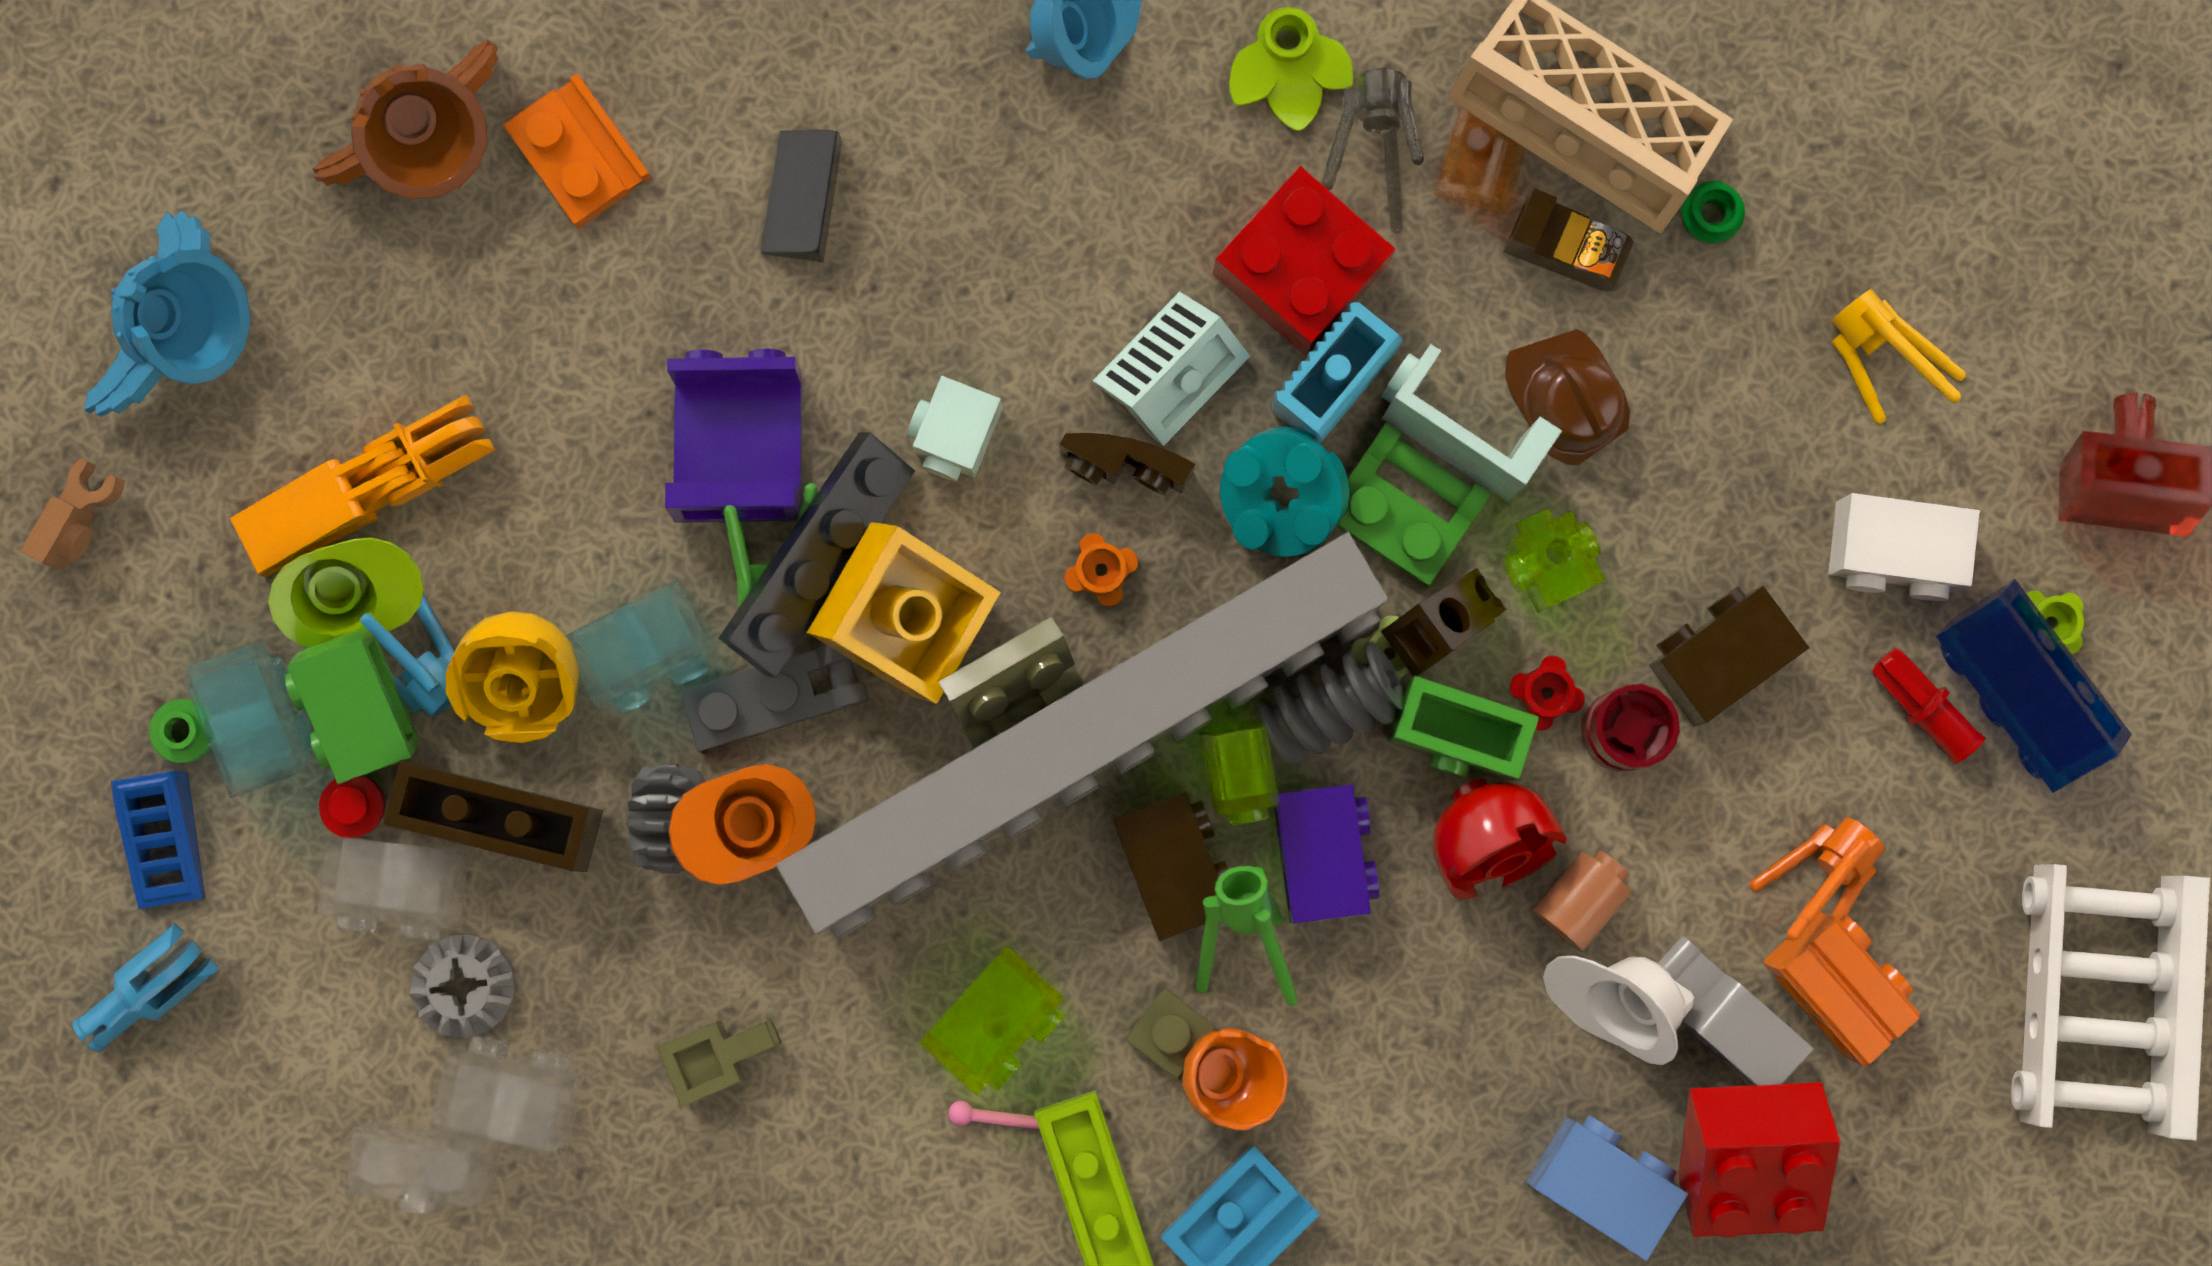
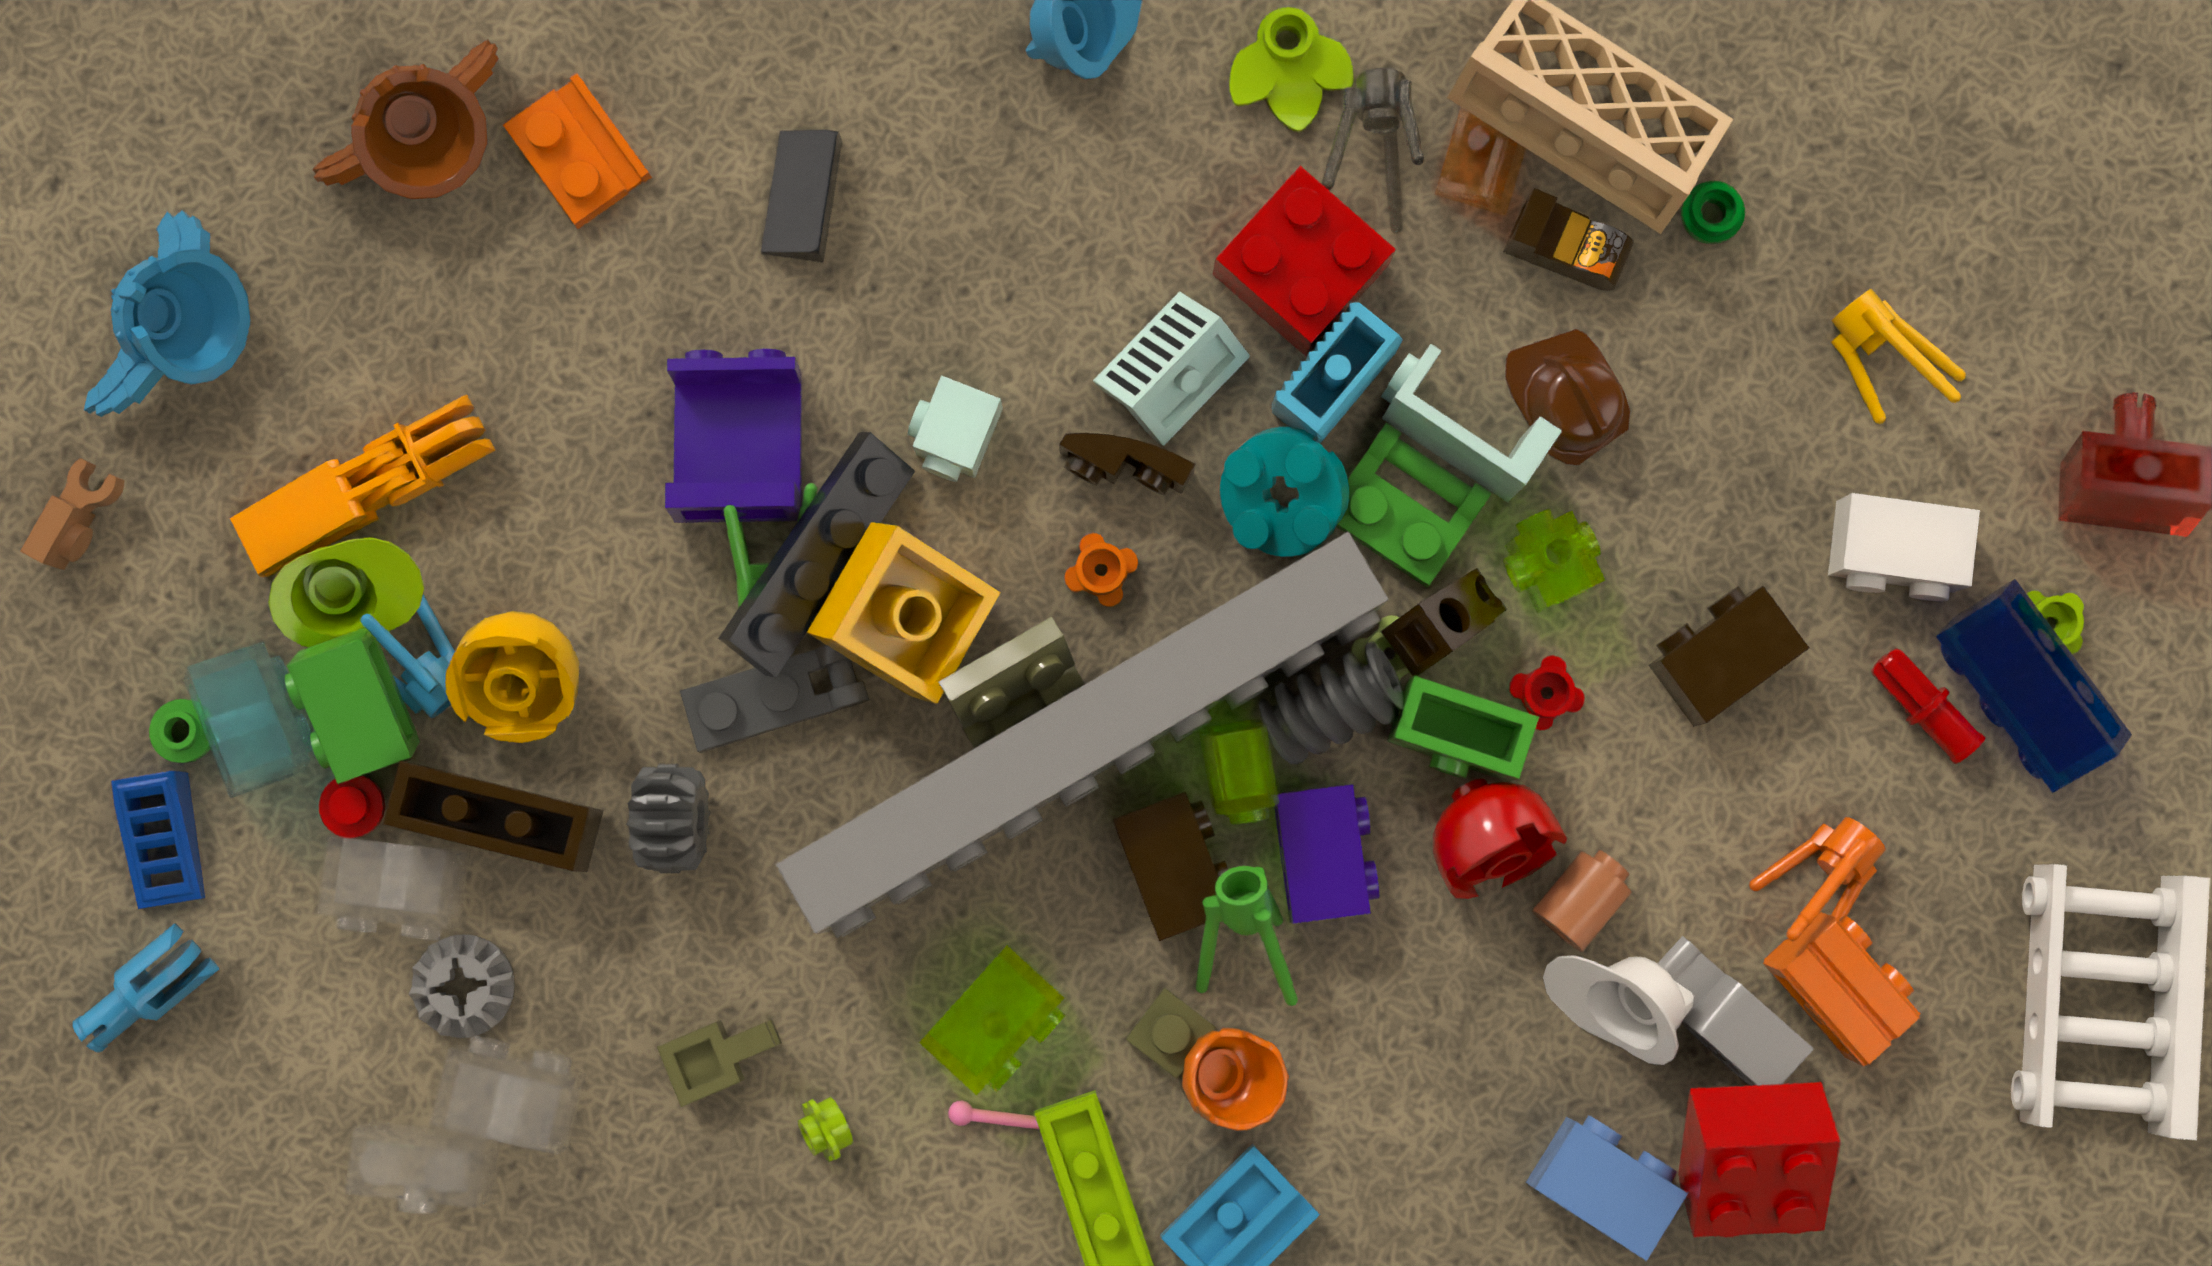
clear light blue brick [565,580,719,714] -> none
orange piece [669,764,816,885] -> none
dark red wheel [1581,684,1680,772] -> none
none -> lime plate [798,1097,853,1162]

